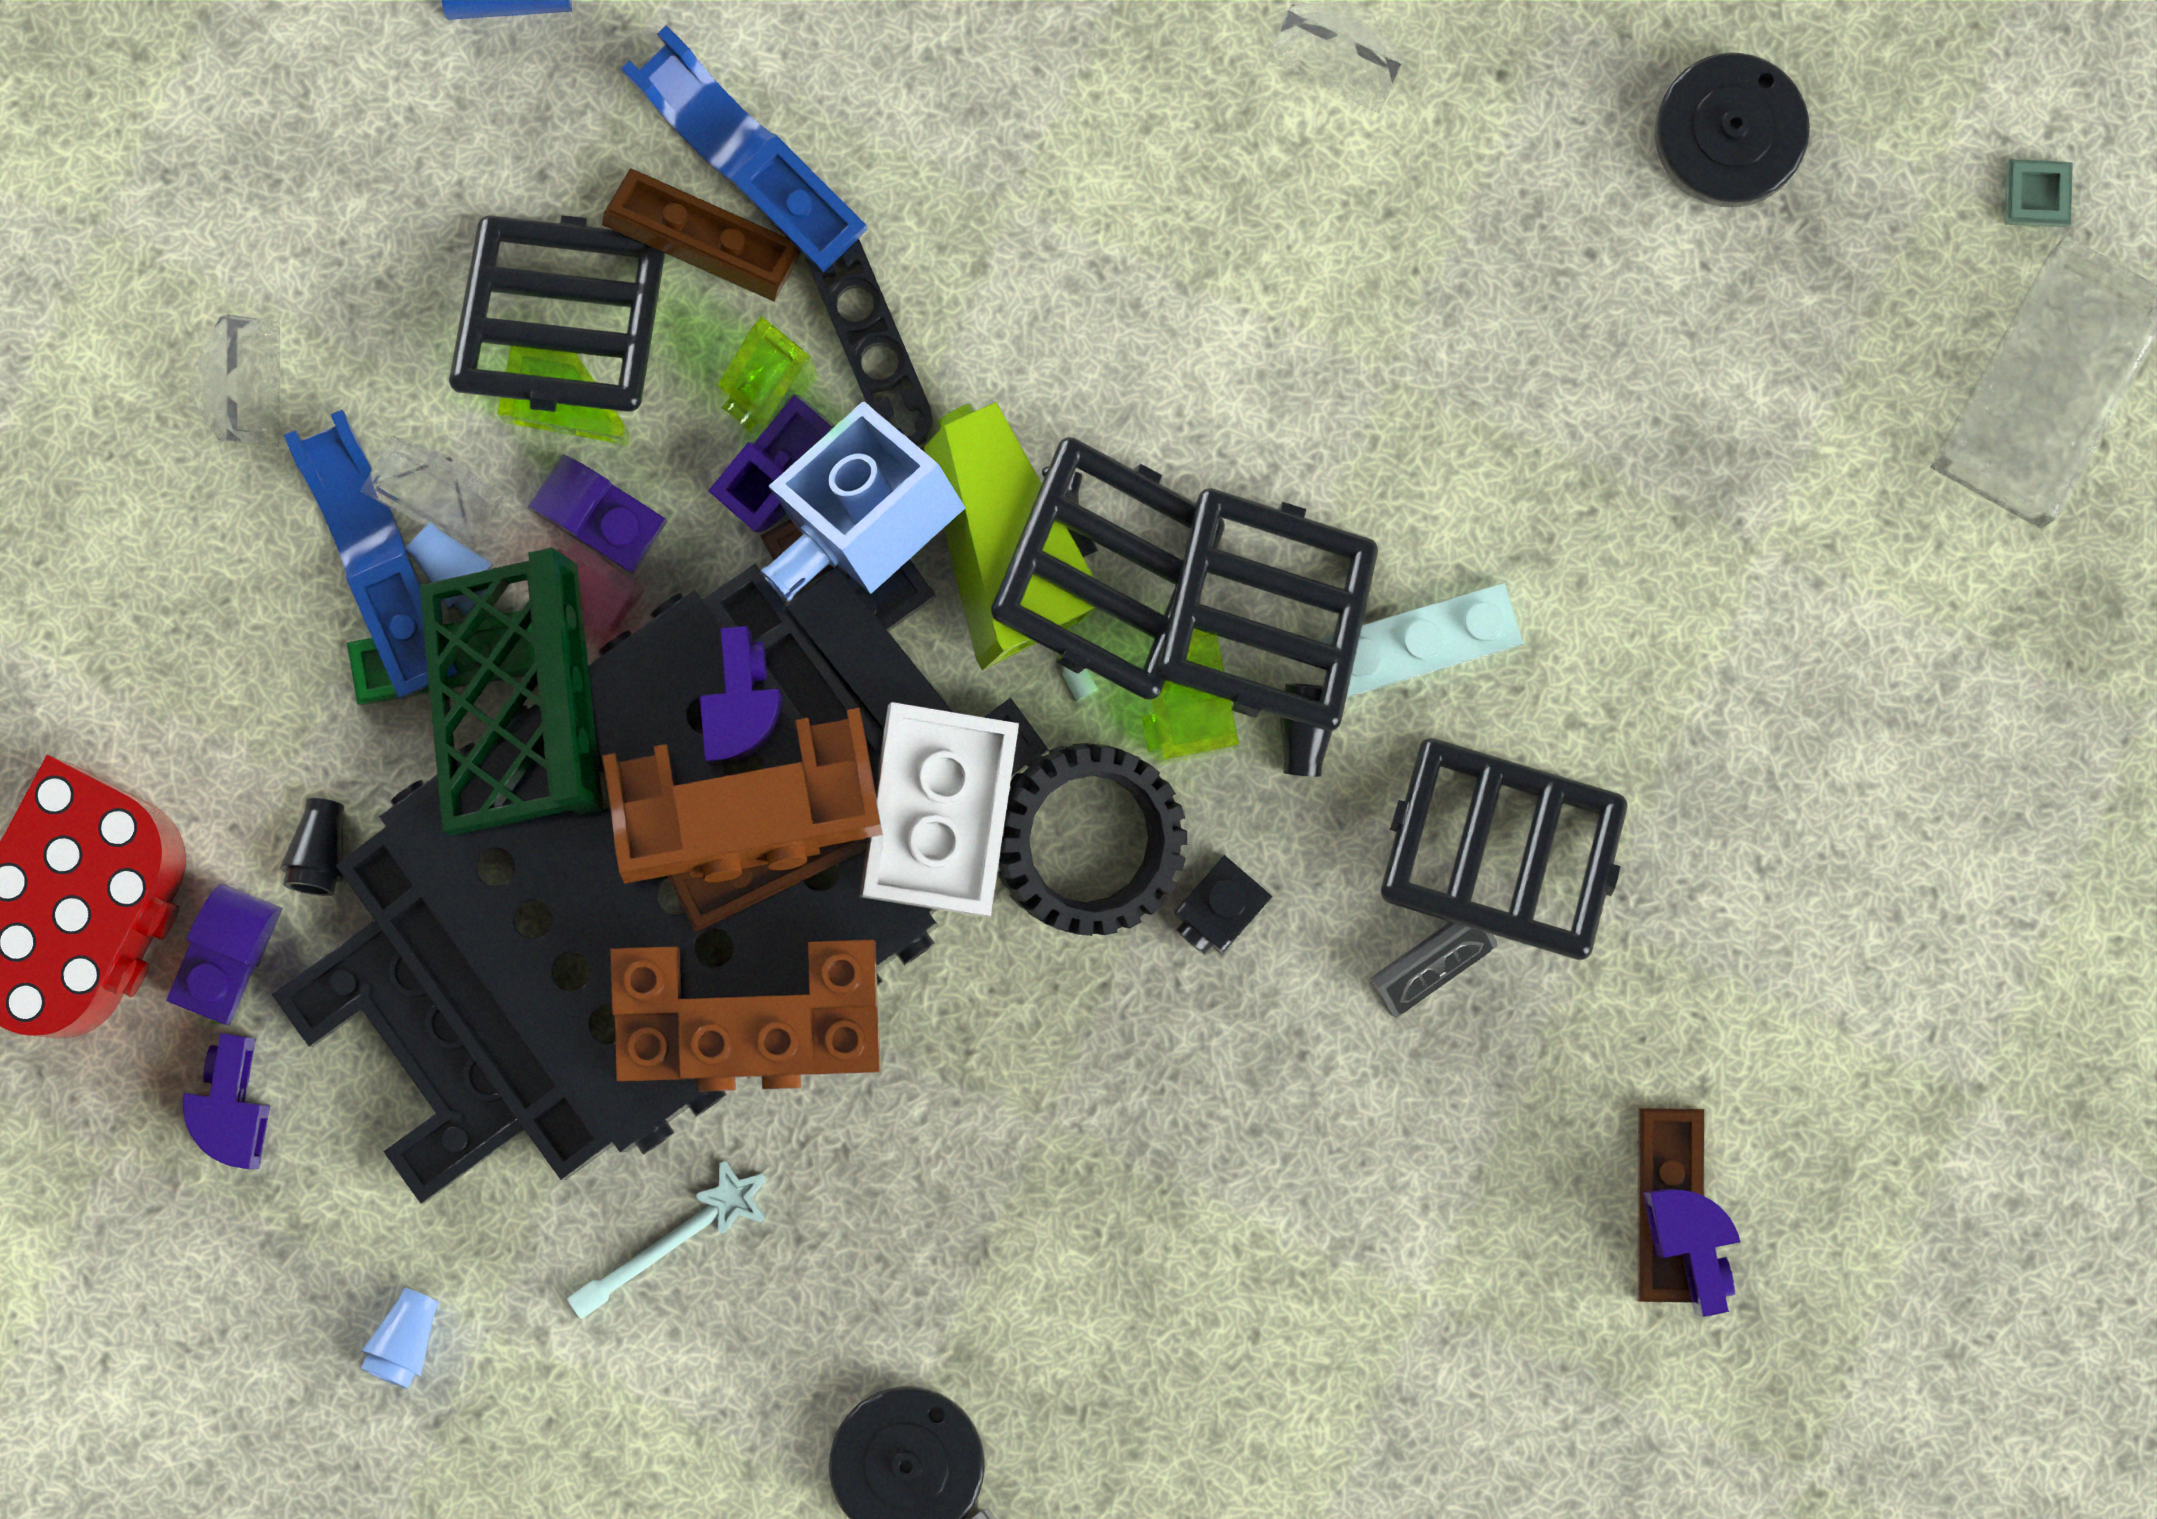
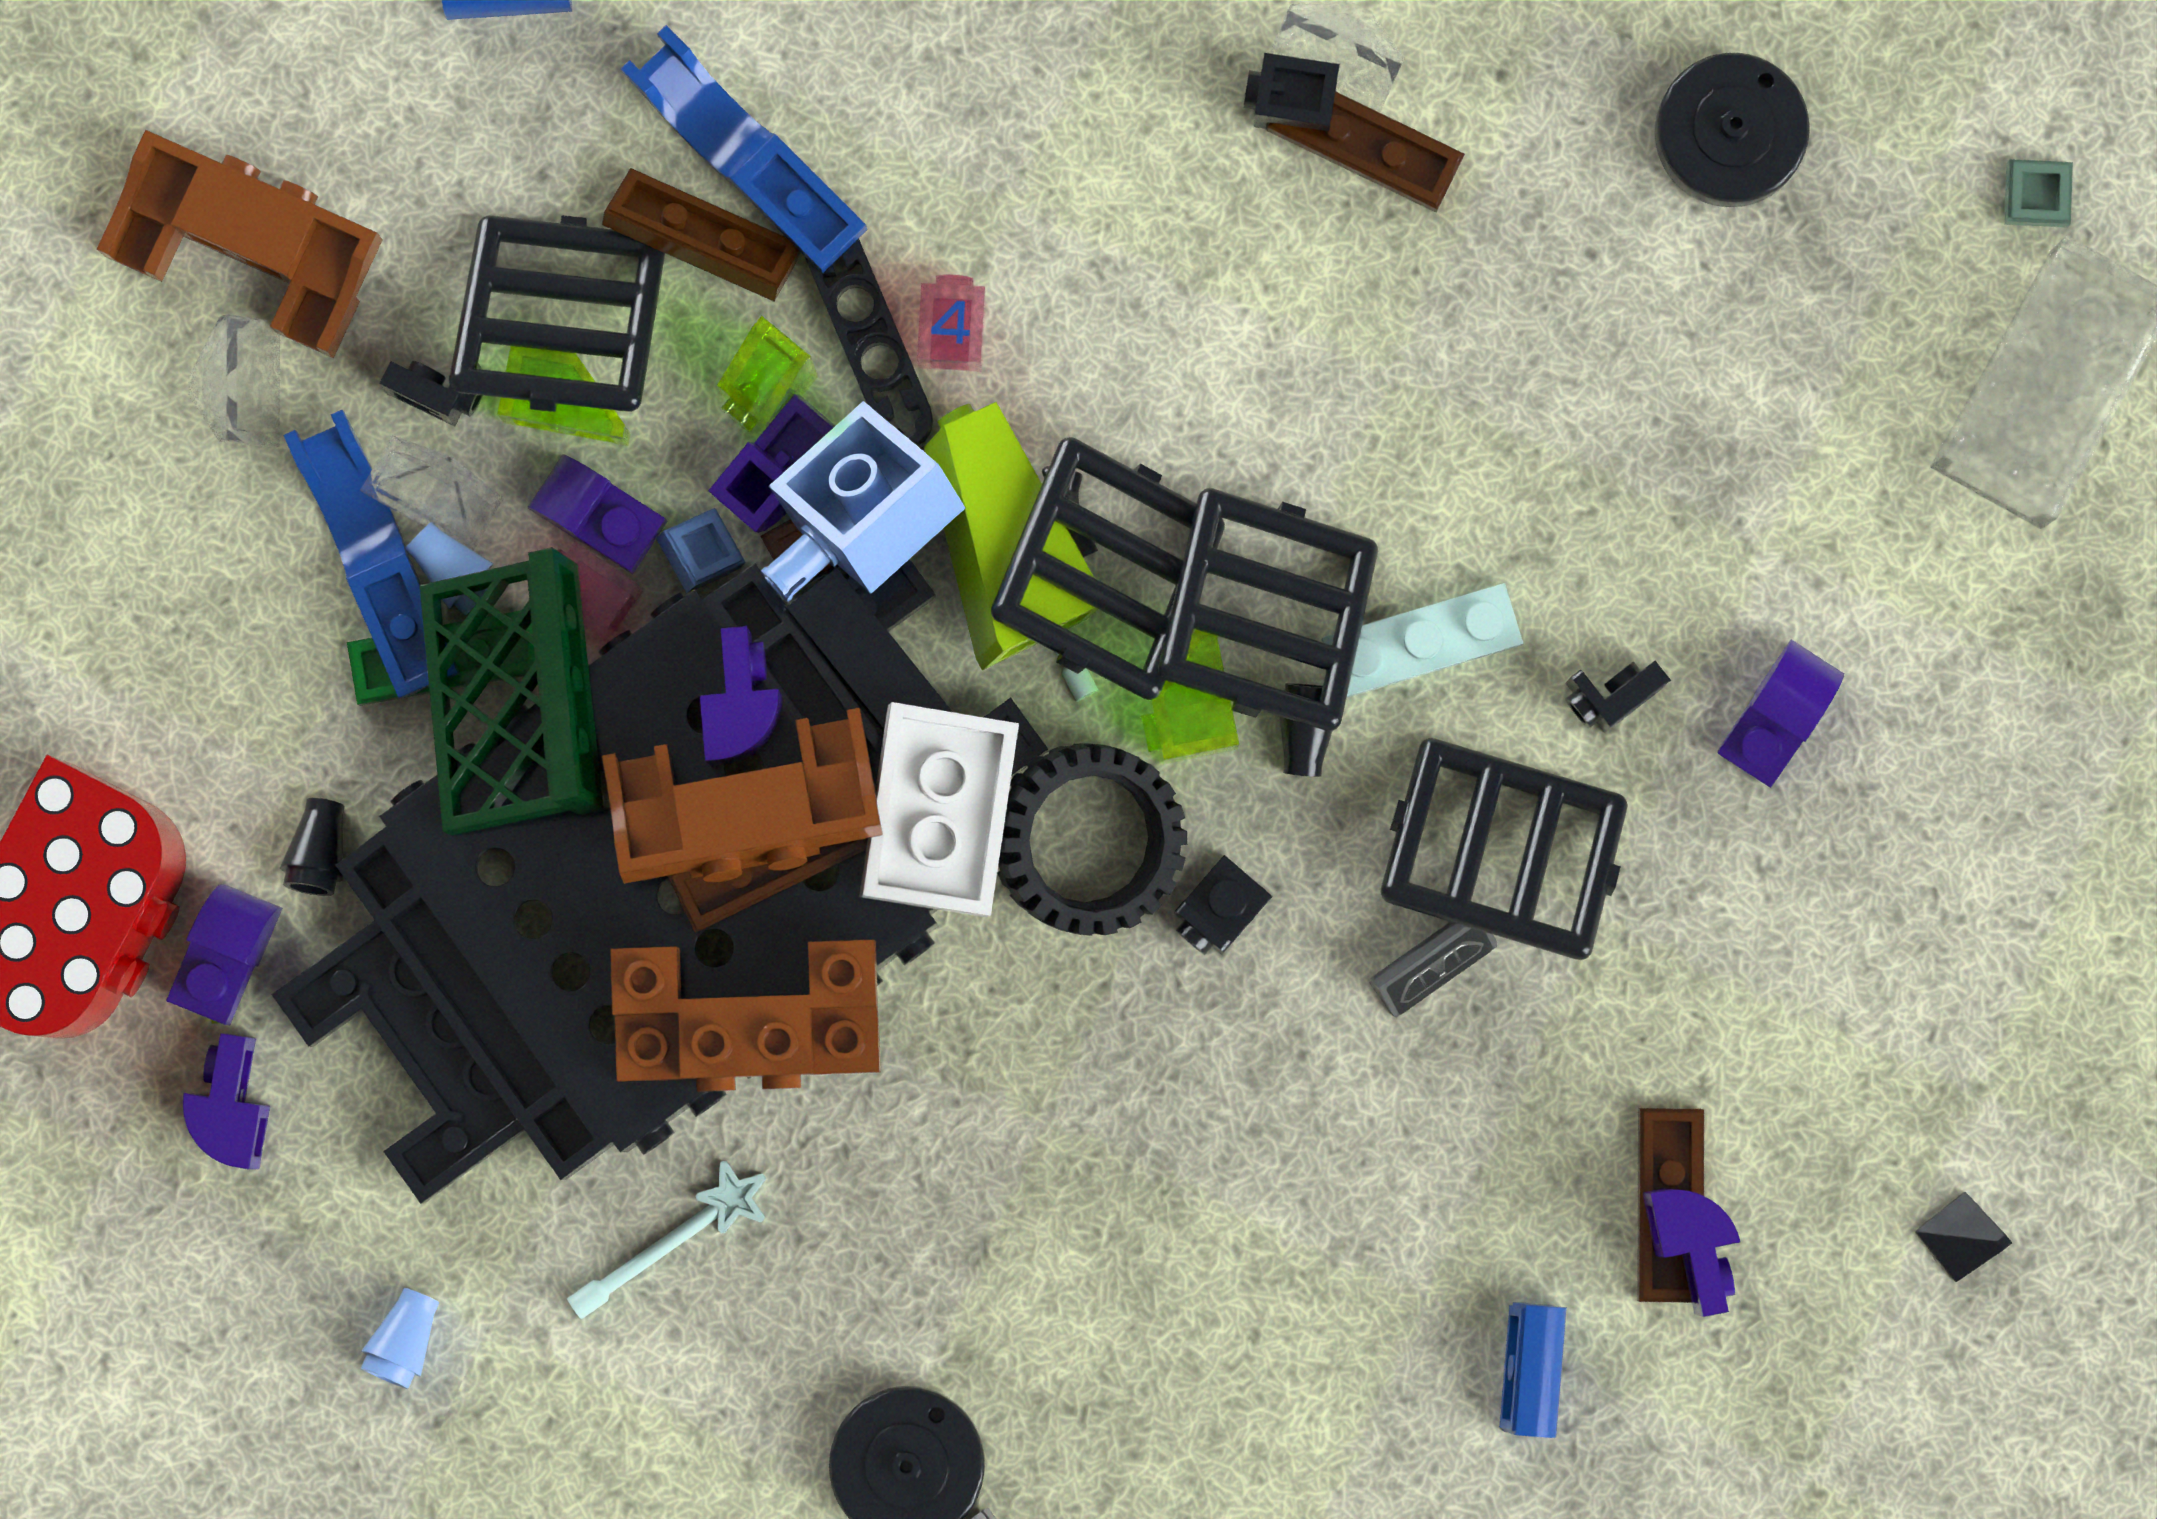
none -> dark orange bracket [97,130,383,359]
none -> black bracket [379,361,483,427]
none -> medium blue tile [656,508,746,593]
none -> clear pink brick [917,274,986,372]
none -> black bracket [1243,53,1340,131]
none -> reddish brown tile [1267,91,1465,213]
none -> blue brick [1499,1302,1567,1438]
none -> black bracket [1566,660,1671,733]
none -> dark purple brick [1717,639,1844,788]
none -> black slope [1915,1192,2012,1282]

